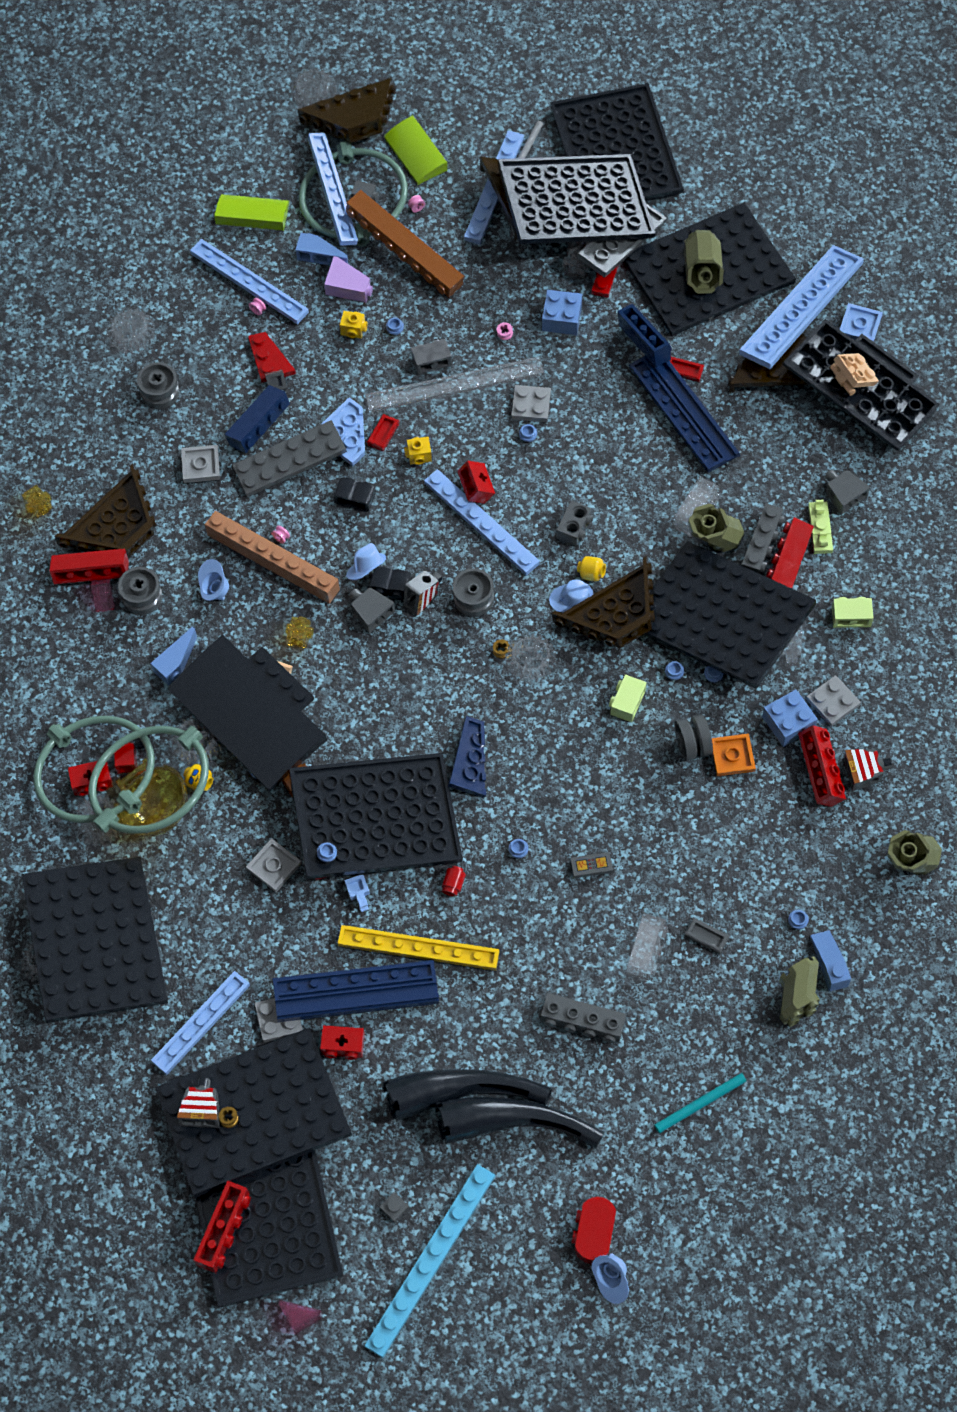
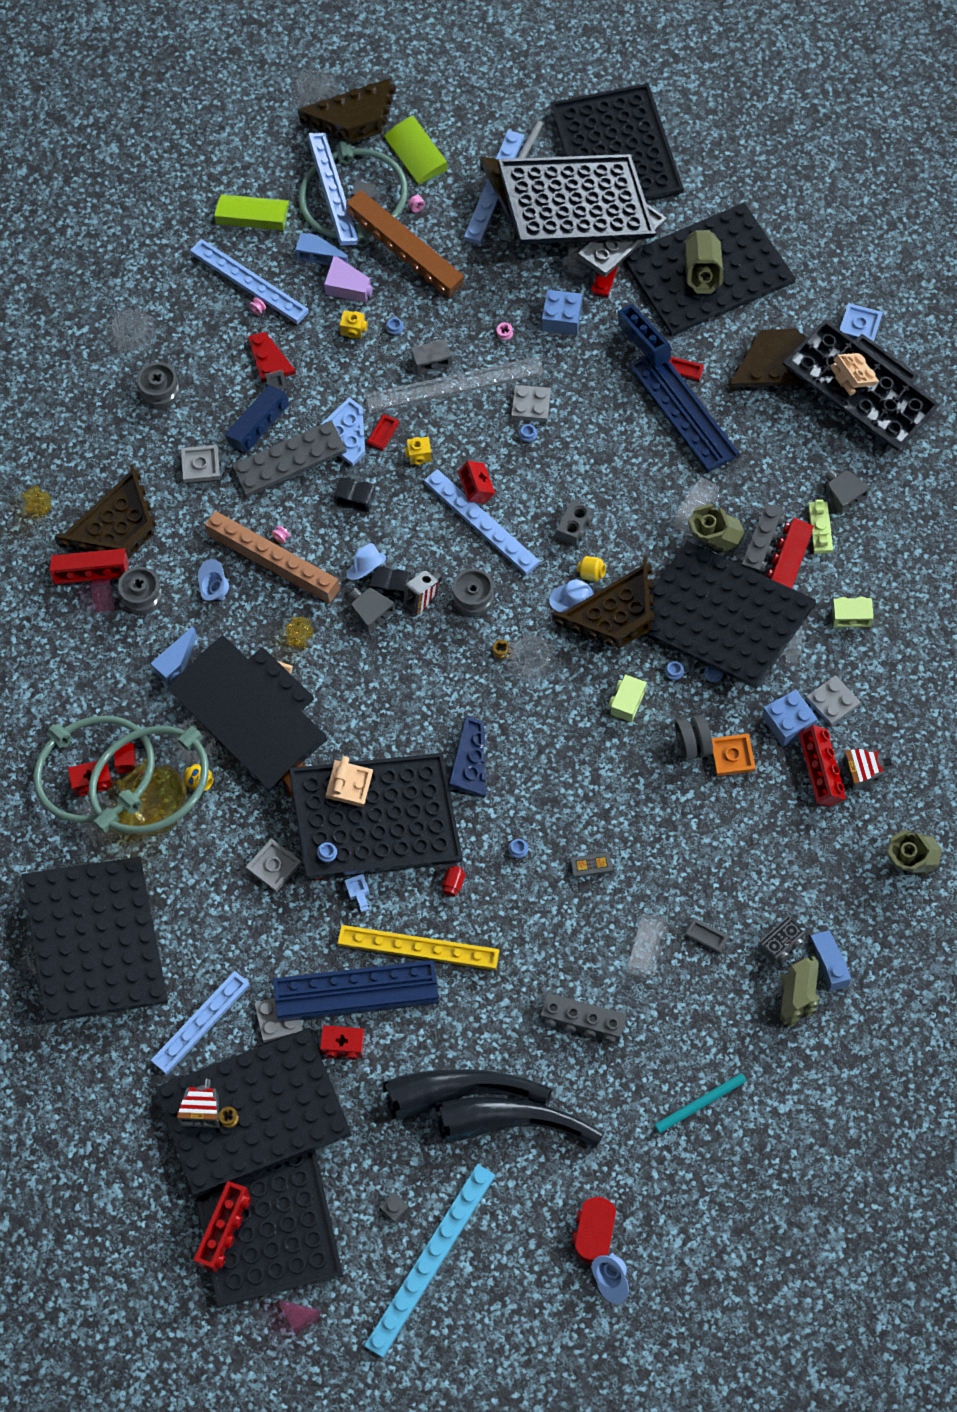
light blue plate [739,245,864,369] -> none
medium blue plate [788,910,809,930] -> none
none -> light nougat plate [325,756,373,807]
none -> brick [757,916,804,965]

